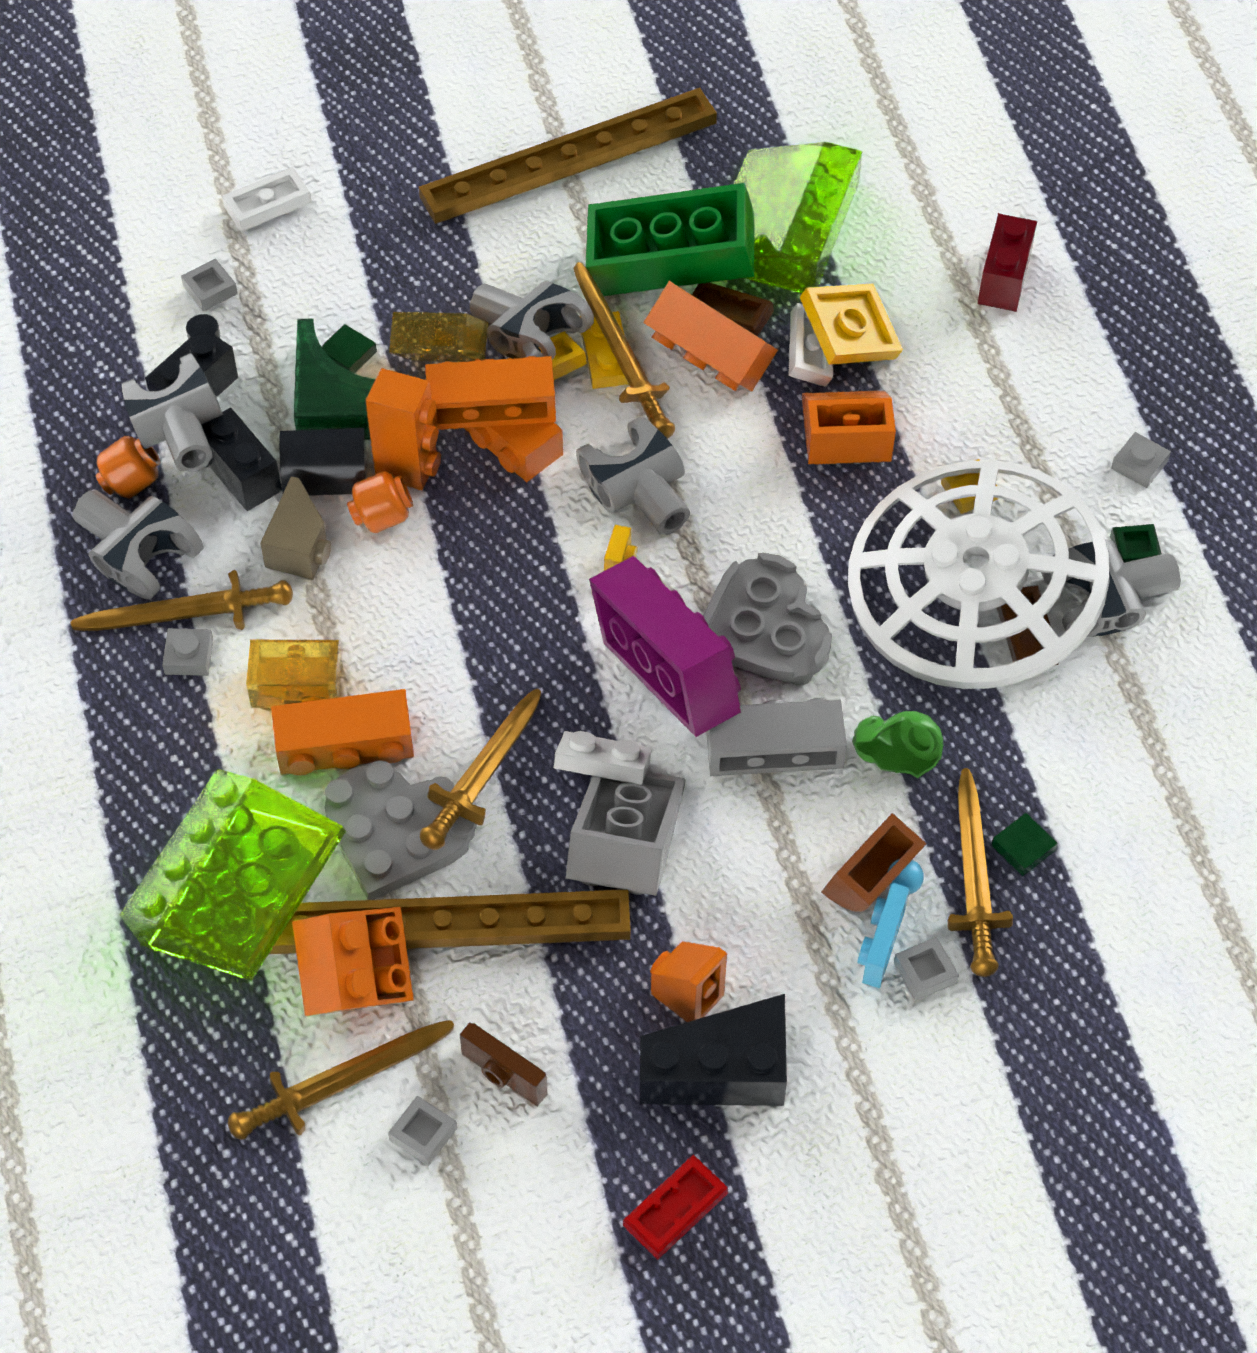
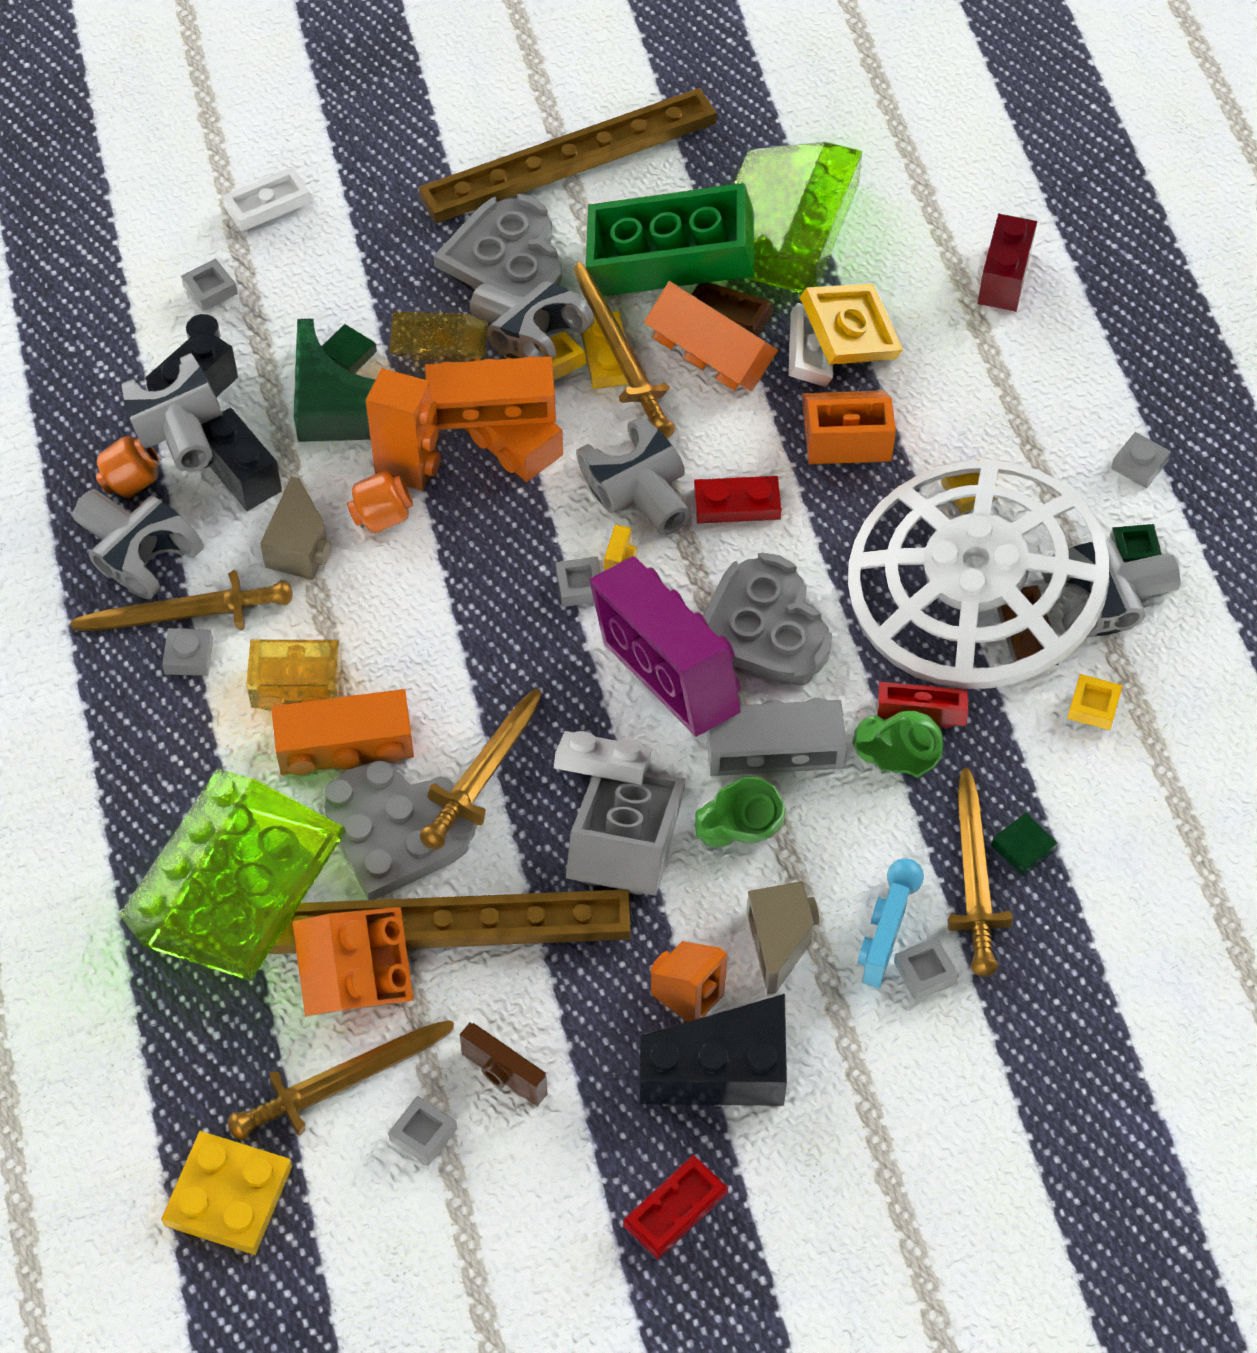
black brick [279,428,367,496] -> none
dark orange brick [821,813,927,912] -> none
none -> yellow plate [161,1131,292,1255]
none -> light grey plate [433,194,562,298]
none -> light grey plate [555,557,601,607]
none -> red plate [694,476,782,524]
none -> bright green hair [694,776,786,847]
none -> dark tan slope [746,881,819,995]
none -> red plate [877,682,968,728]
none -> yellow plate [1067,674,1123,731]

